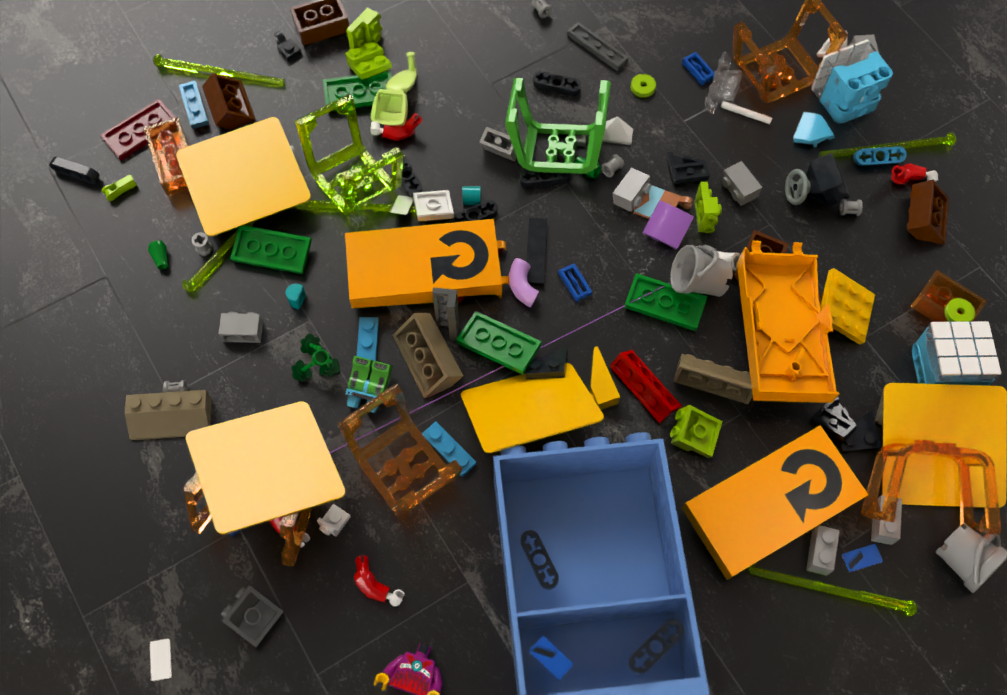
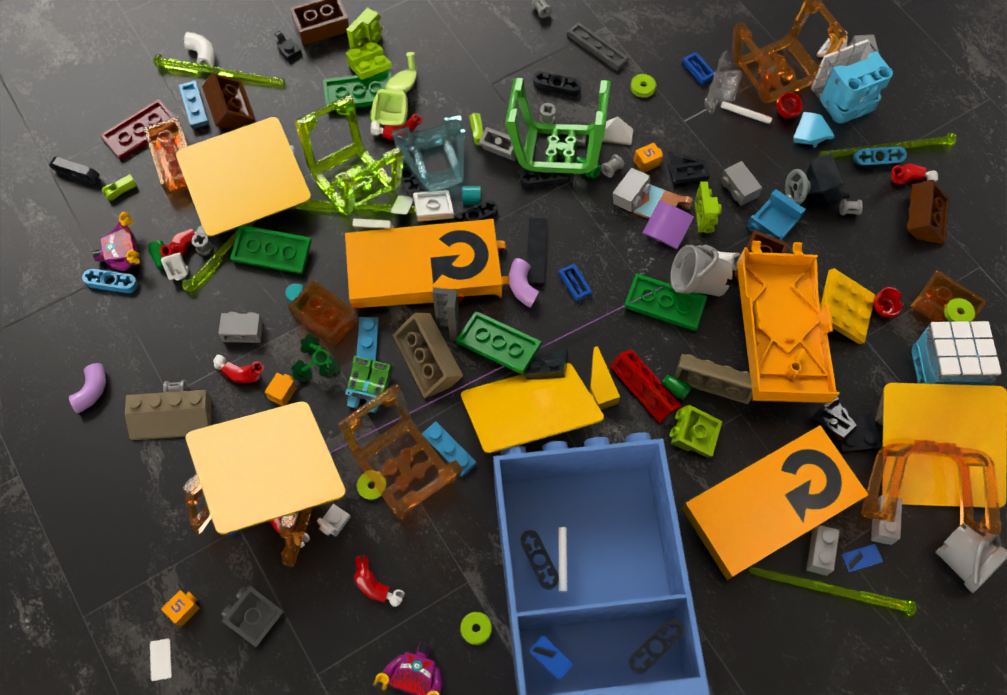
none -> lavender cylinder [69,363,106,414]
none -> dark azure beam [82,269,138,293]
none -> torso [92,212,140,271]
none -> red arm [160,225,209,257]
none -> white bracket [161,253,189,280]
none -> light orange brick [161,590,200,627]
none -> white cylinder [184,32,215,69]
none -> red arm [213,355,264,383]
none -> light orange brick [265,373,297,406]
none -> clear orange brick [288,279,359,348]
none -> white tile [353,219,394,232]
none -> lime piece [356,471,387,500]
none -> clear light blue windscreen [392,114,465,193]
none -> lime piece [460,612,492,645]
none -> lime bar [469,113,483,145]
none -> light grey bush [540,103,556,124]
none -> white bar [558,527,567,592]
none -> light orange brick [633,143,663,173]
none -> green cone [661,374,692,400]
none -> dark azure panel [747,189,806,241]
none -> red hair [776,92,803,119]
none -> red hair [874,287,903,318]

